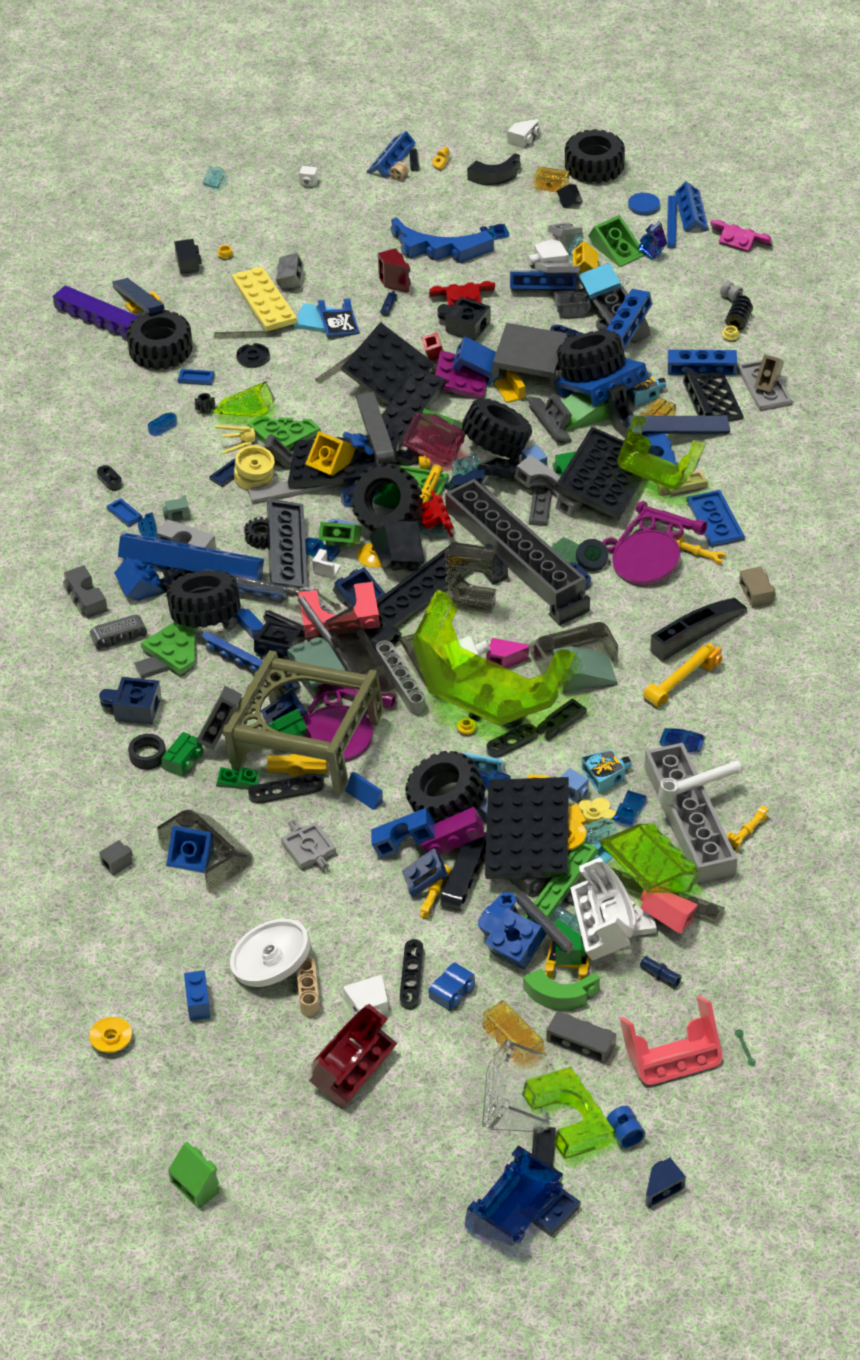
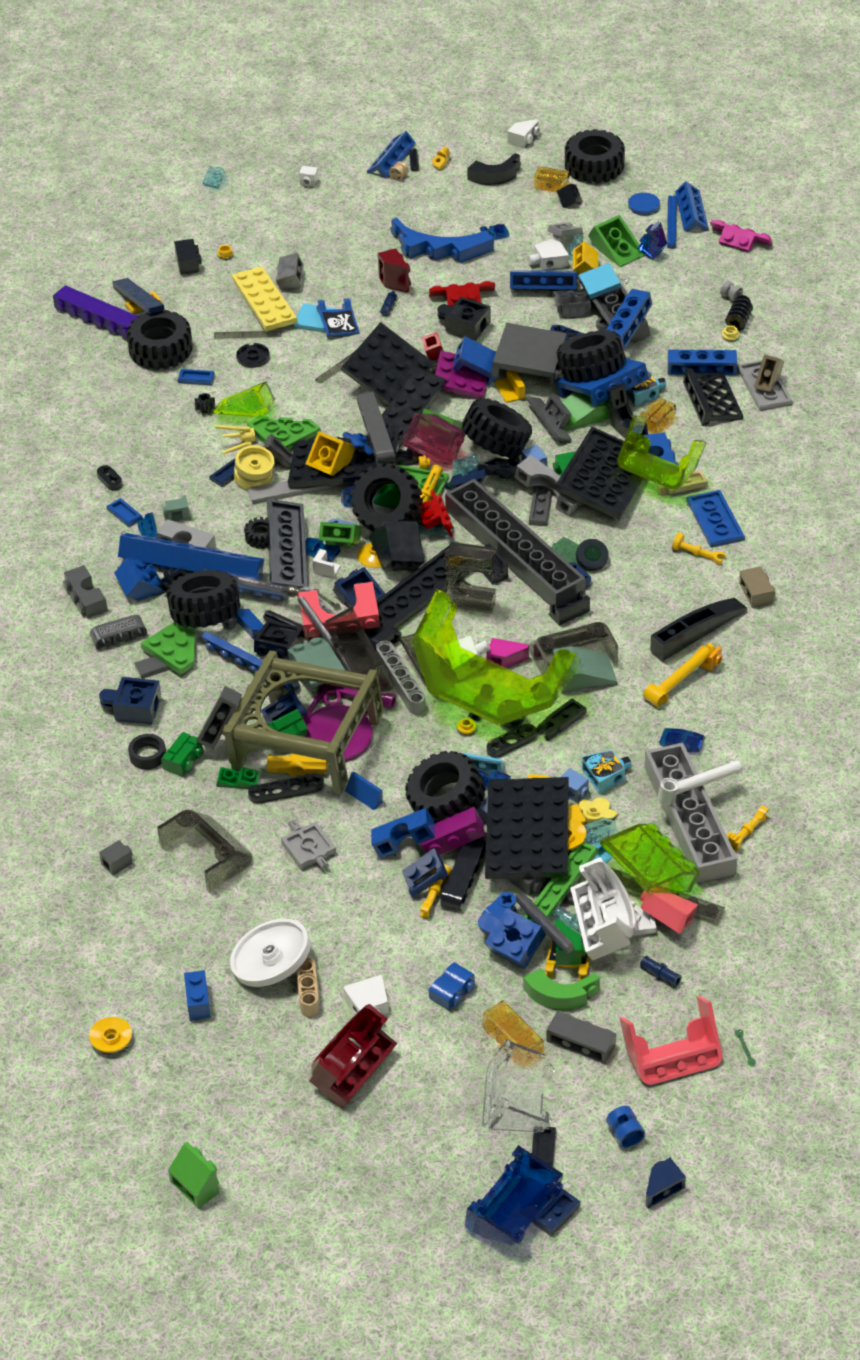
clear blue beam [147,412,177,436] -> none
blue slope [166,825,214,873] -> none
black beam [399,939,424,1009] -> none
clear neon green arch [522,1066,614,1160] -> none
light grey tile [535,262,580,273] -> none
magenta piece [603,501,708,585] -> none
clear blue slope [613,790,647,827] -> none
dark blue tile [626,416,730,434] -> none

